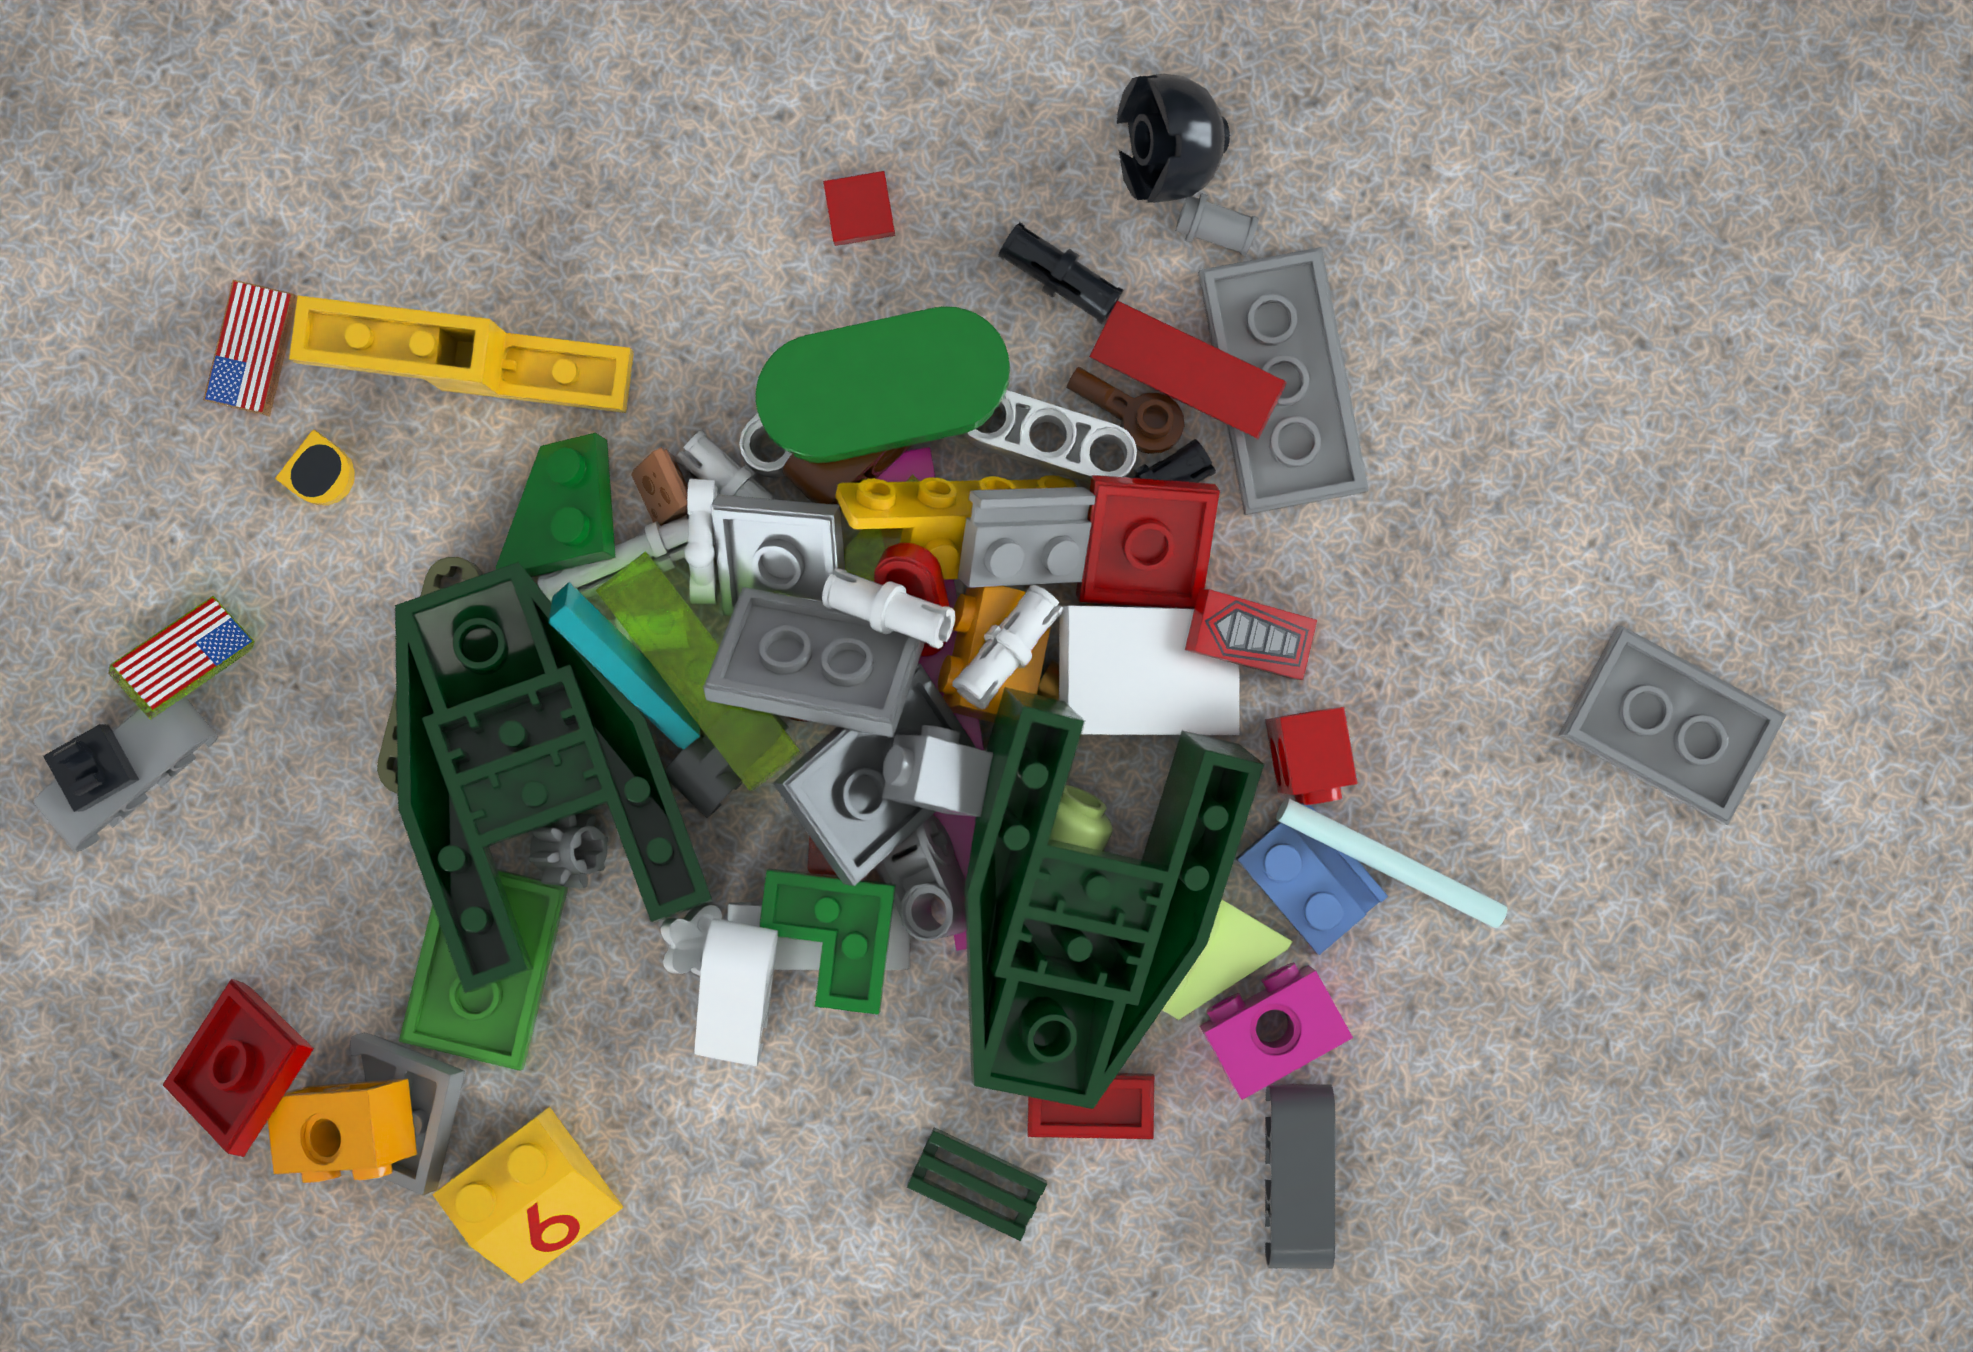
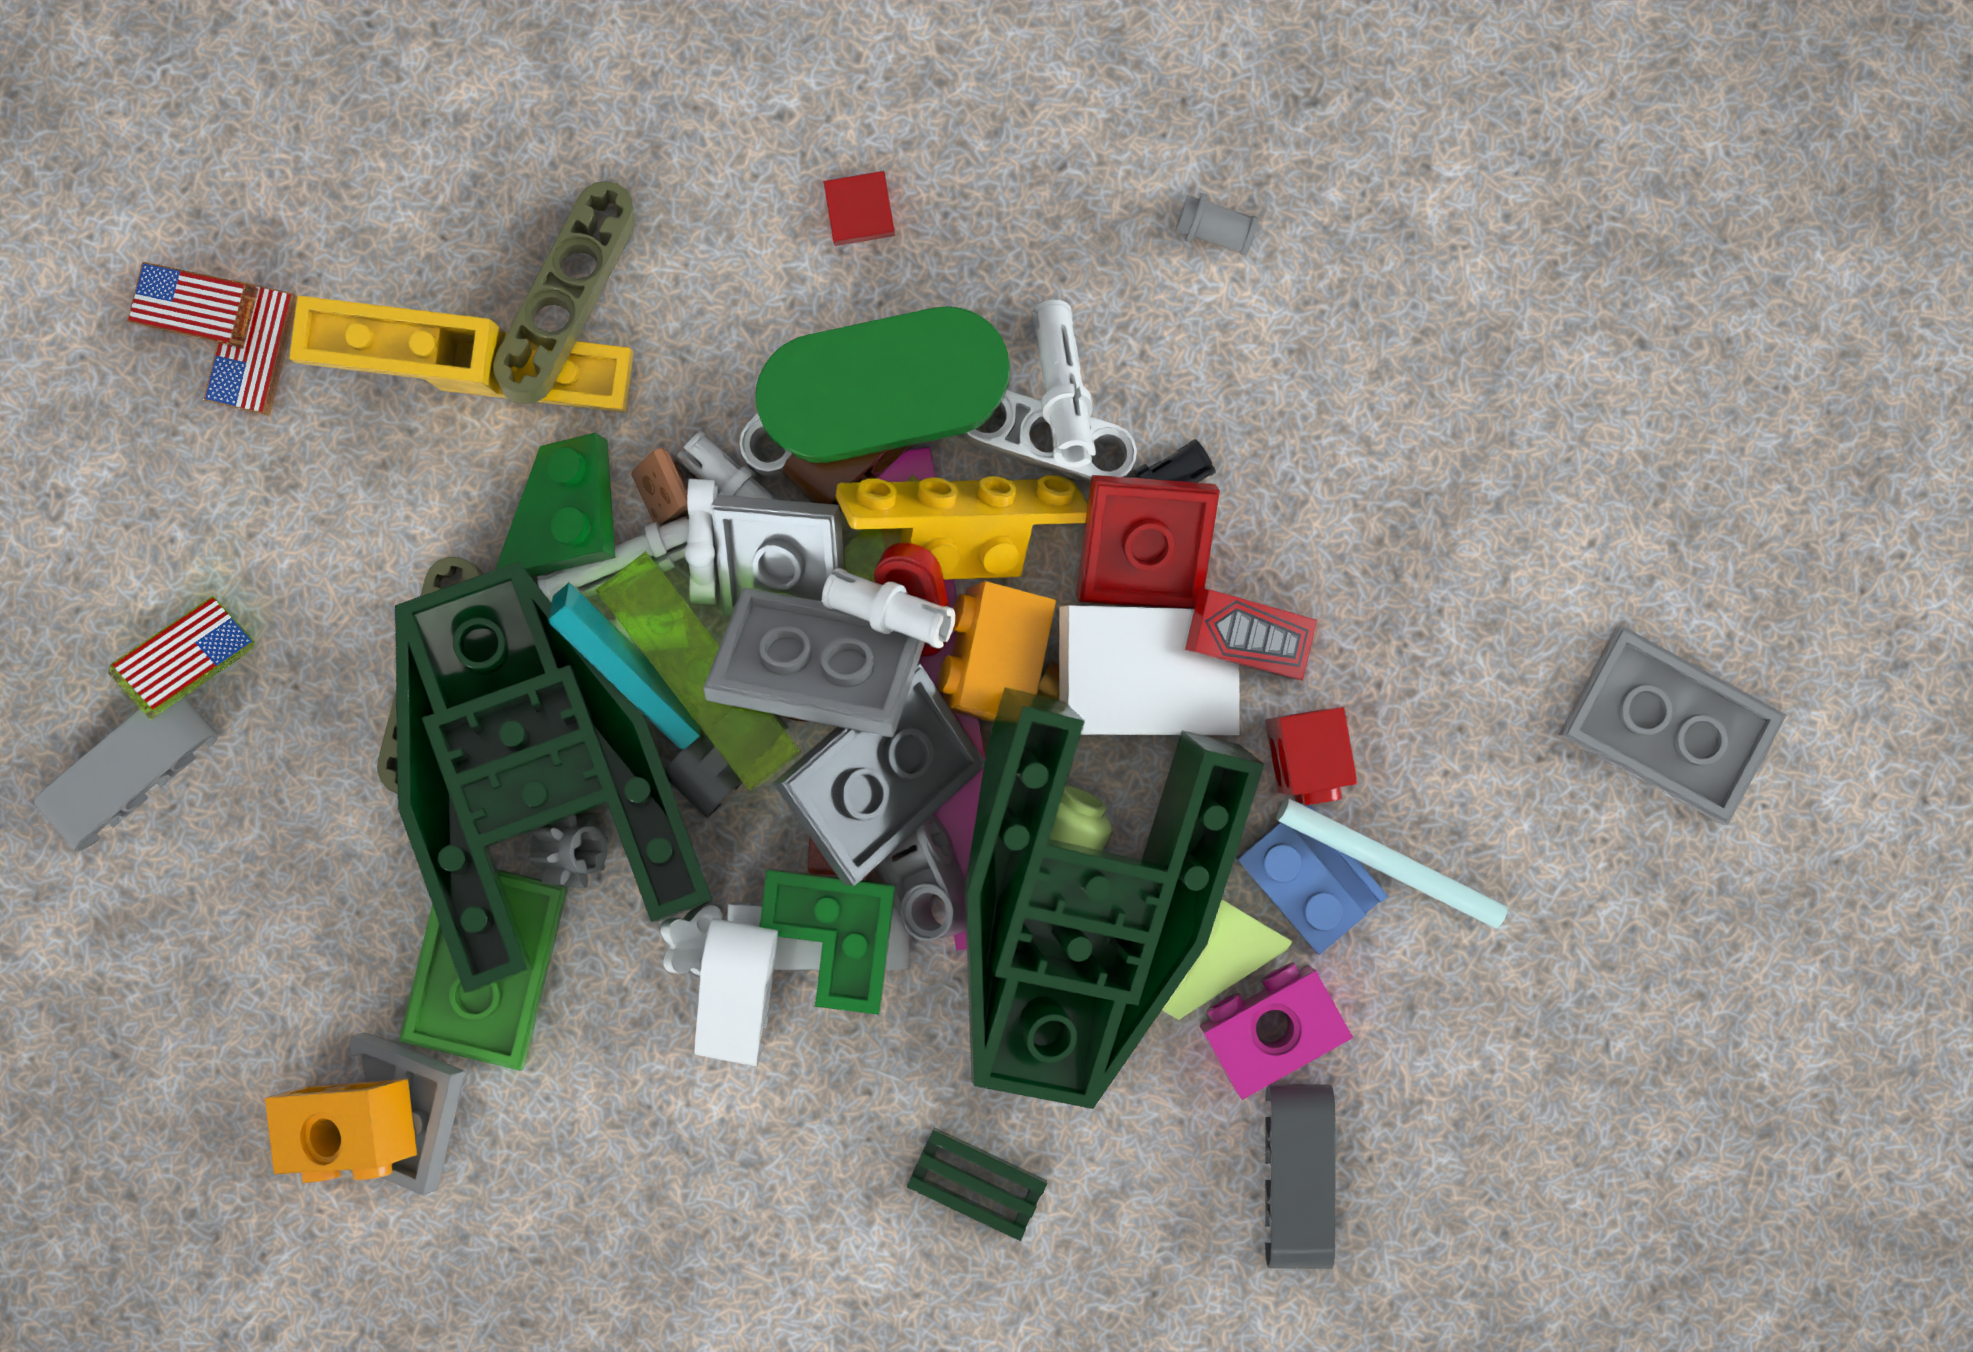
black tile [43,724,139,812] -> none
red tile [163,979,314,1157] -> none
tile [275,429,355,506] -> none
yellow slope [432,1106,623,1284] -> none
light grey brick [882,725,993,817] -> none
white pin [952,585,1063,709] -> none
light grey plate [958,487,1096,588] -> none
black pin [998,222,1124,324] -> none
red tile [1027,1073,1155,1139] -> none
reddish brown plate [1066,366,1185,454] -> none
red tile [1089,300,1287,440] -> none
black cylinder [1117,74,1230,203] -> none
light grey tile [1198,247,1369,515] -> none
none -> tile [127,261,259,349]
none -> olive beam [493,181,636,404]
none -> white pin [1032,299,1096,468]

